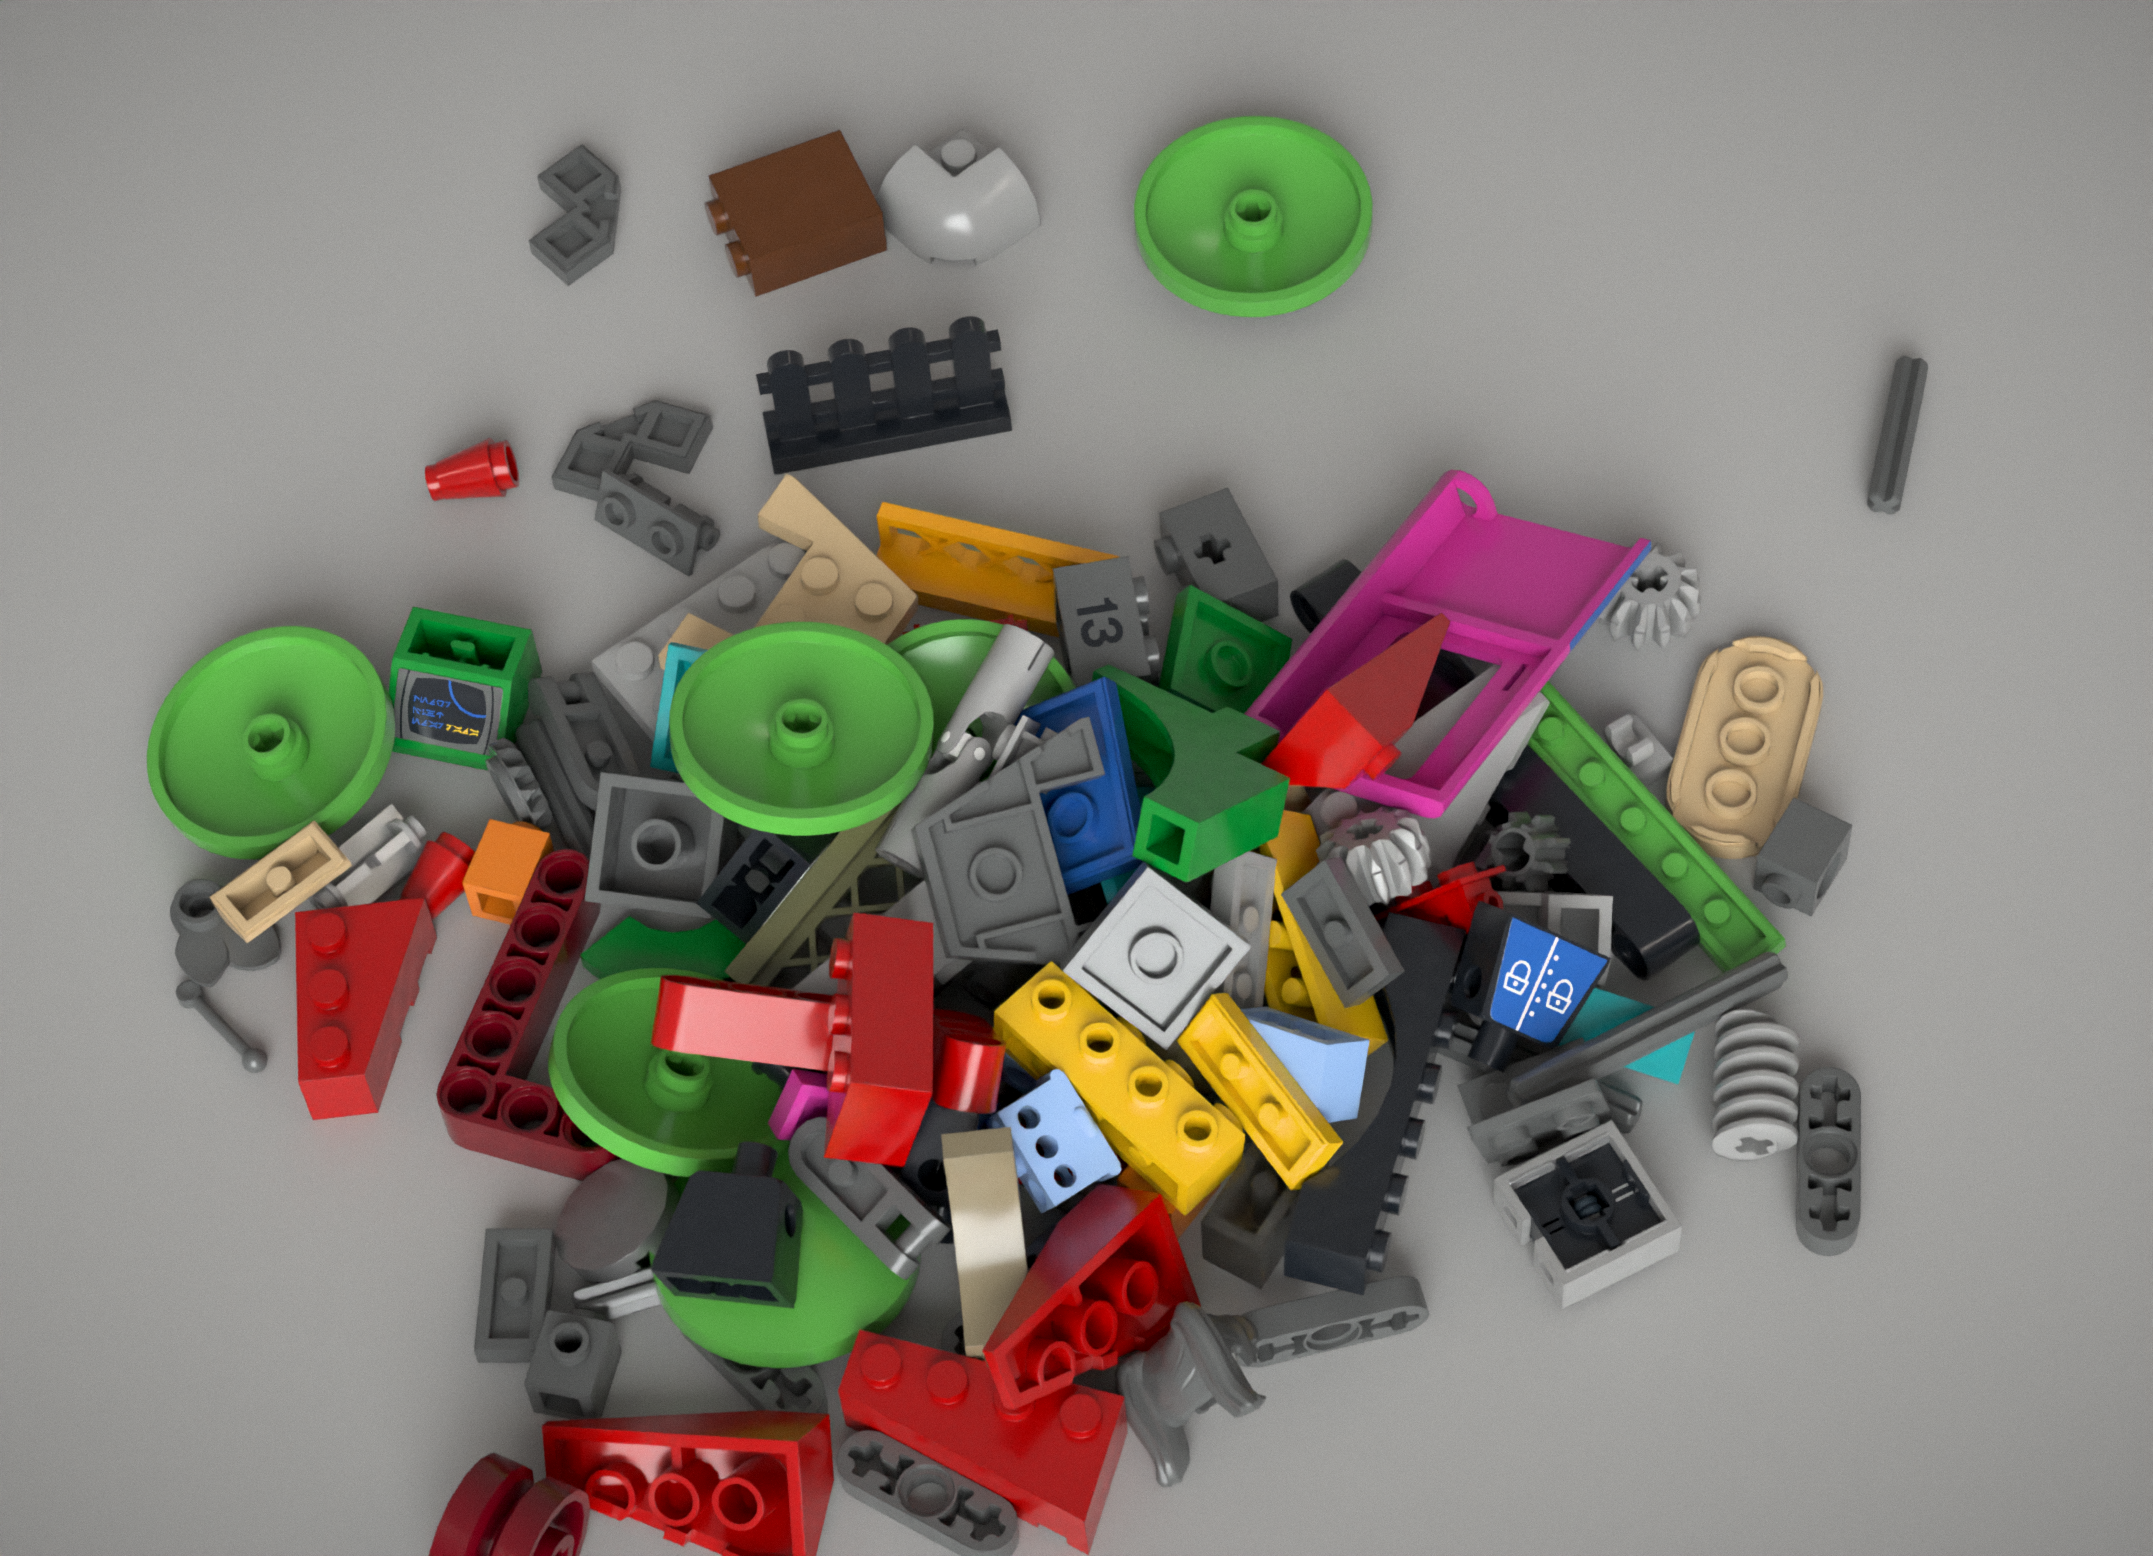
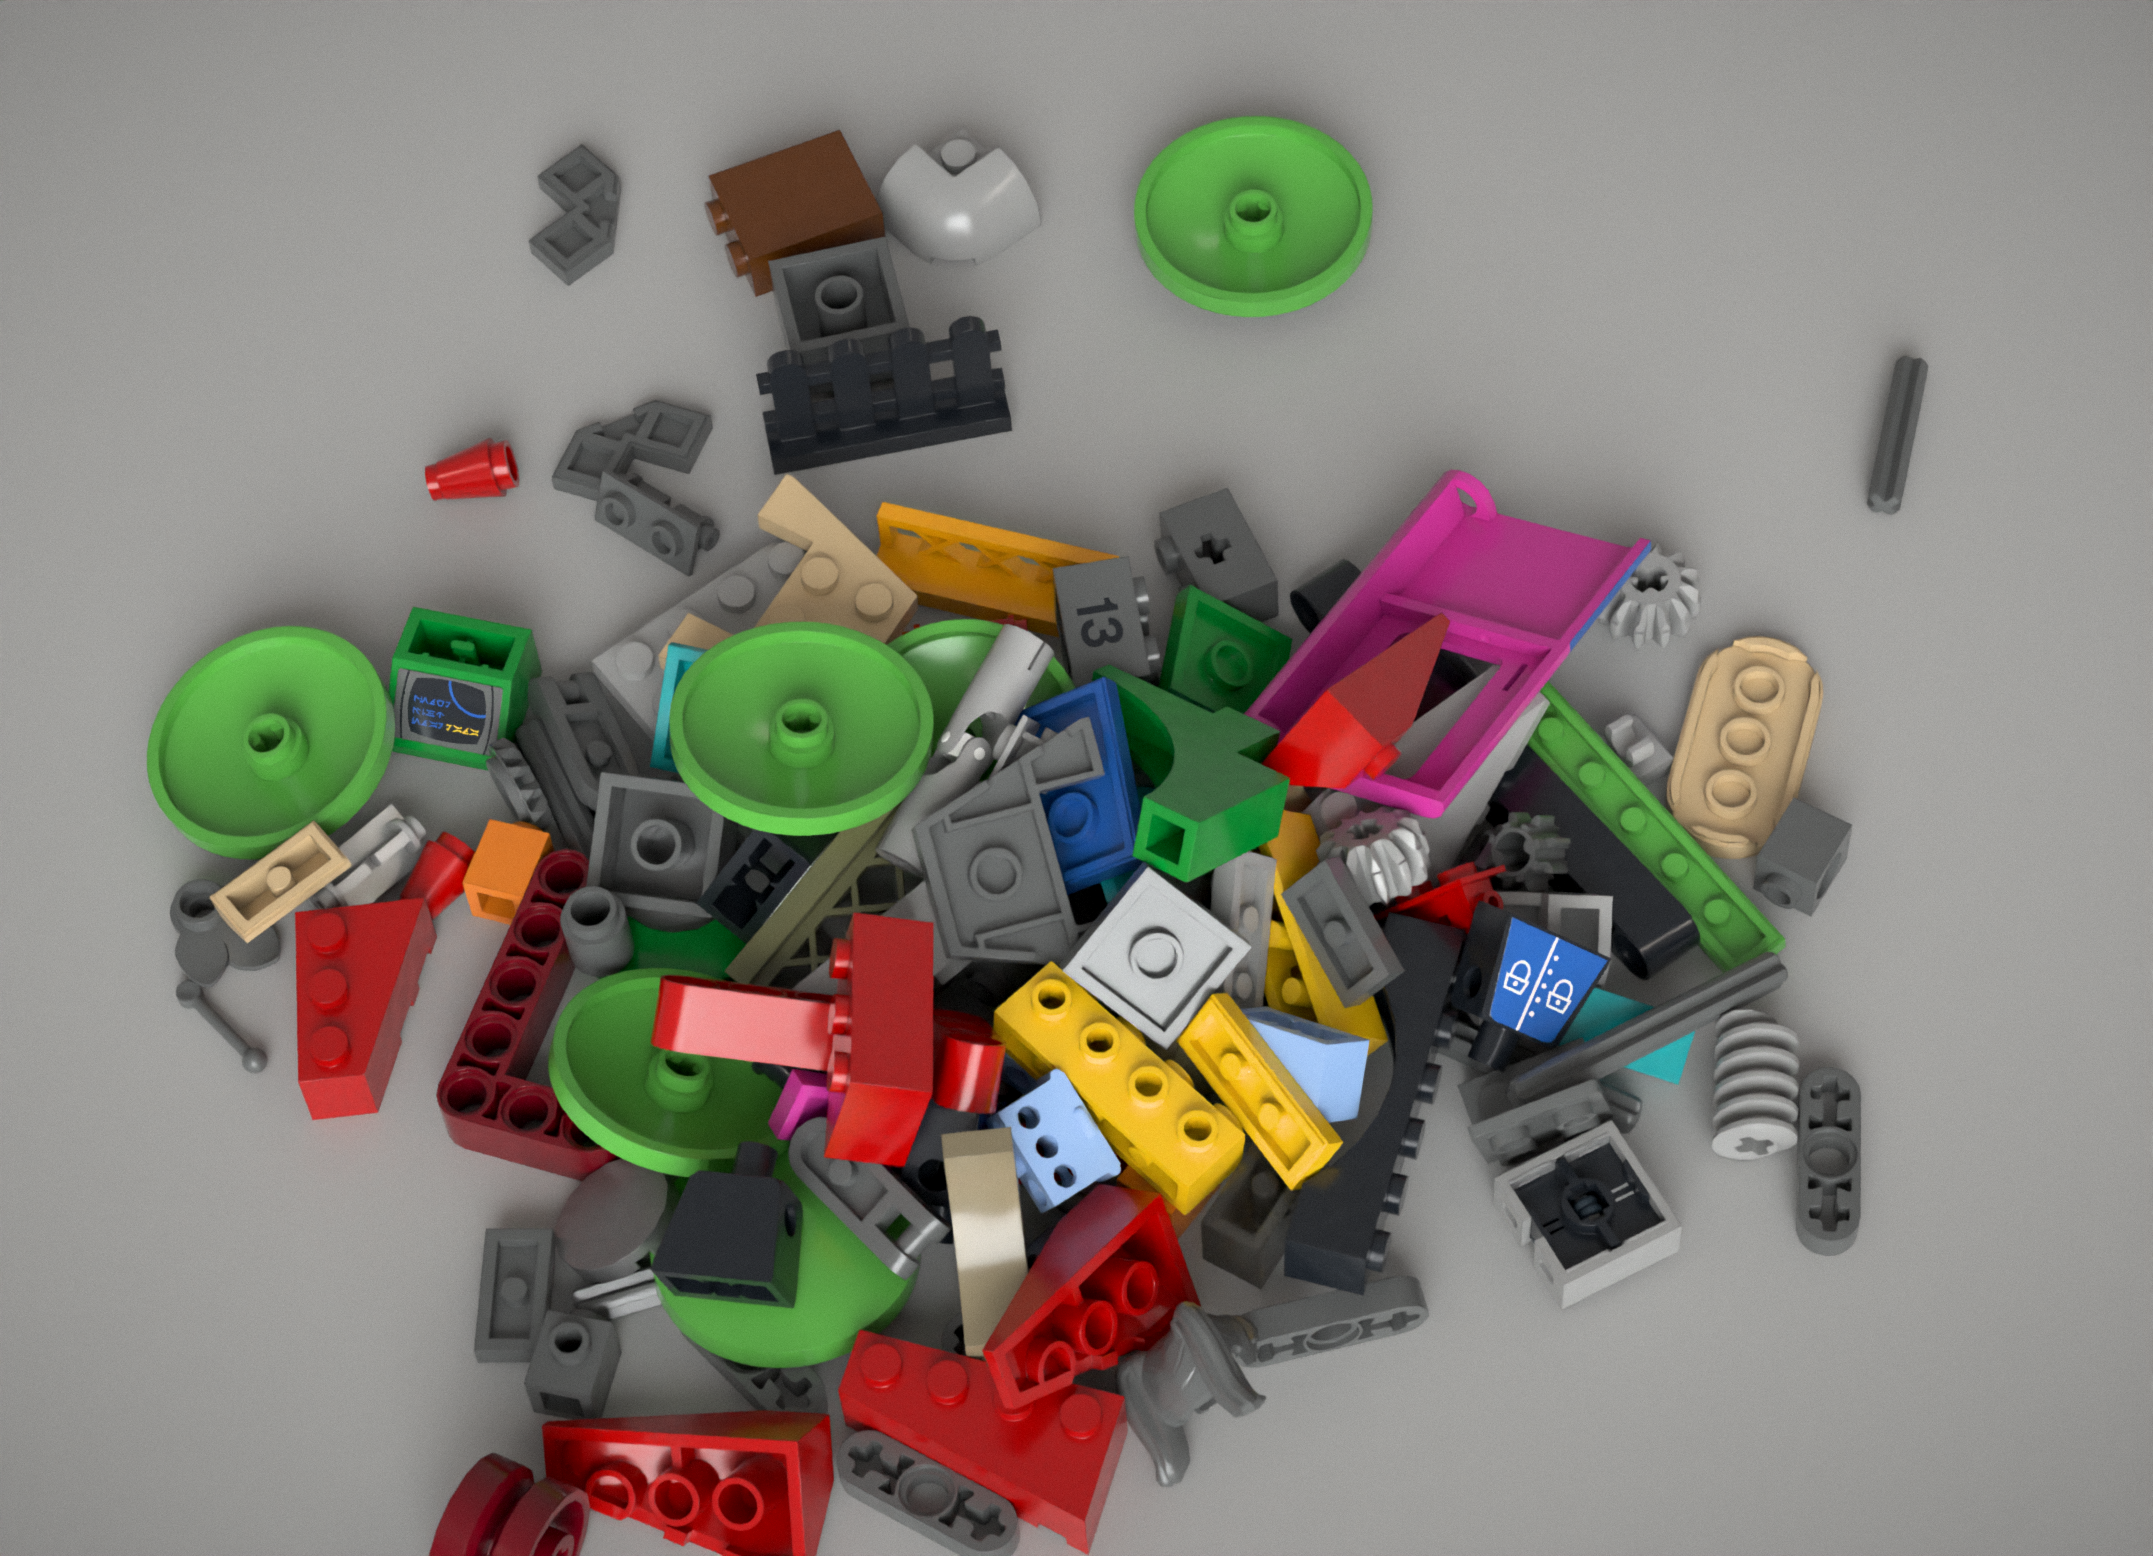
none -> dark grey brick [560,886,635,977]
none -> dark grey brick [768,237,910,395]

